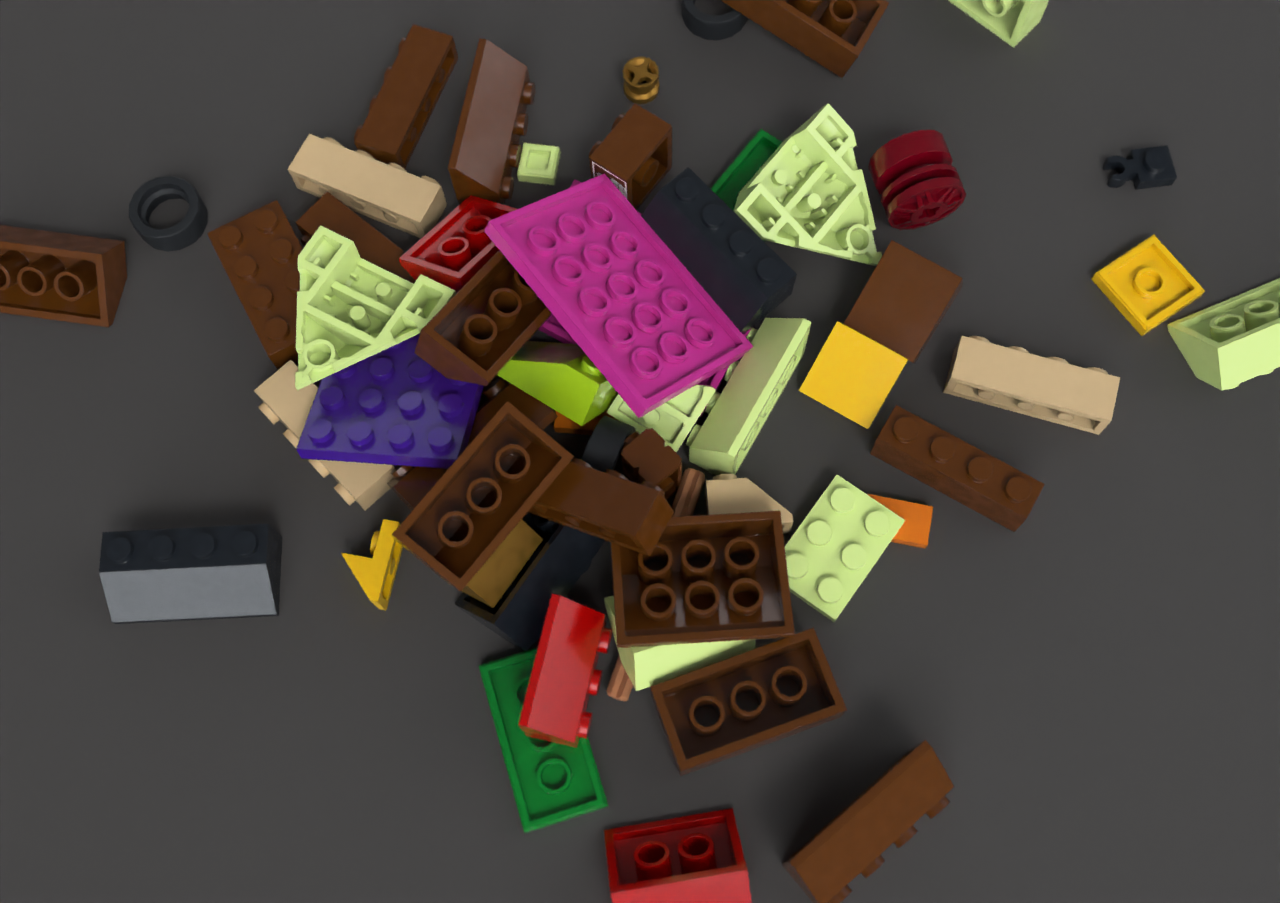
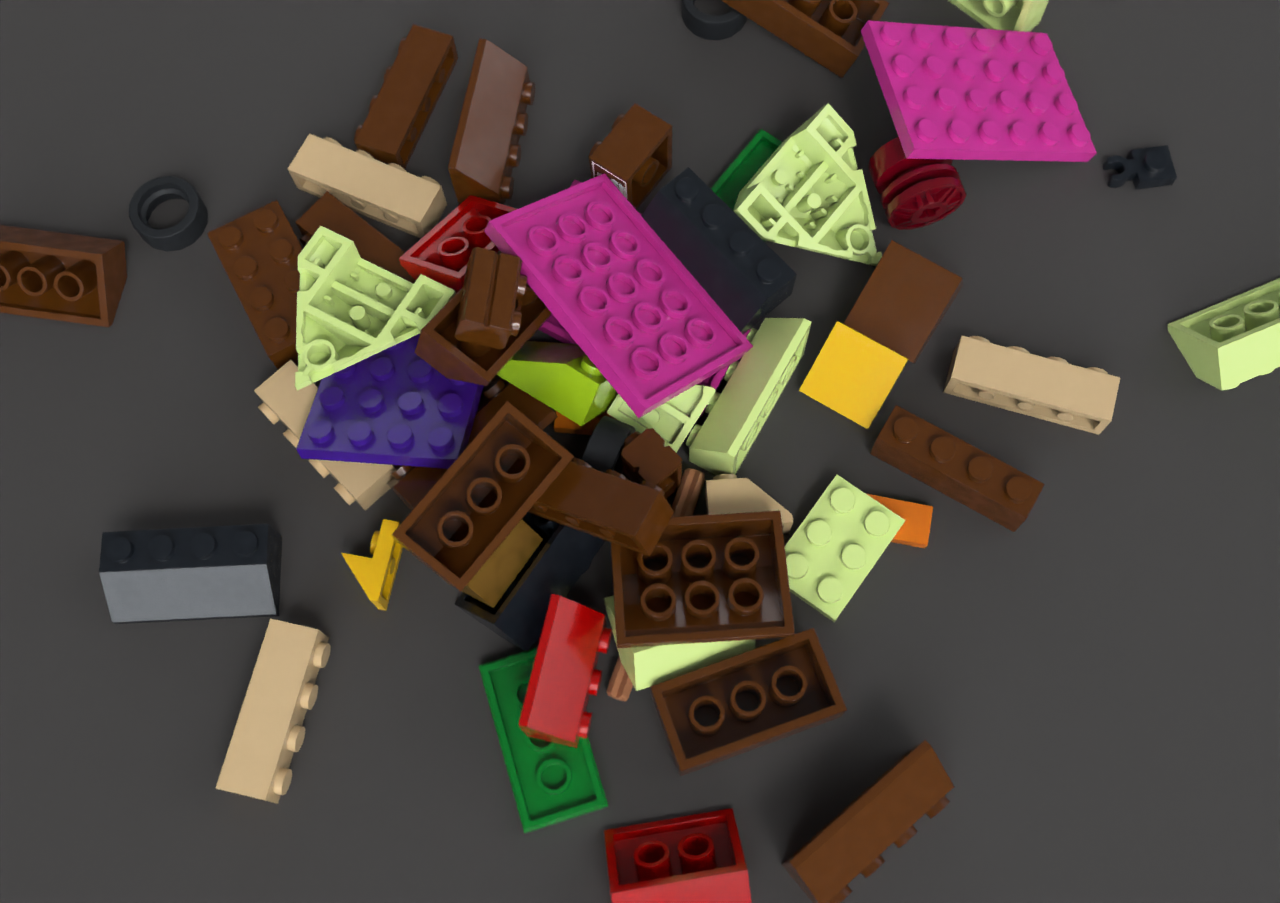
yellowish green tile [517,143,560,185] -> none
pearl gold wheel [623,56,659,104] -> none
yellow tile [1091,234,1205,336] -> none
none -> tan brick [215,618,331,804]
none -> reddish brown brick [454,247,527,349]
none -> dark pink plate [861,20,1097,162]

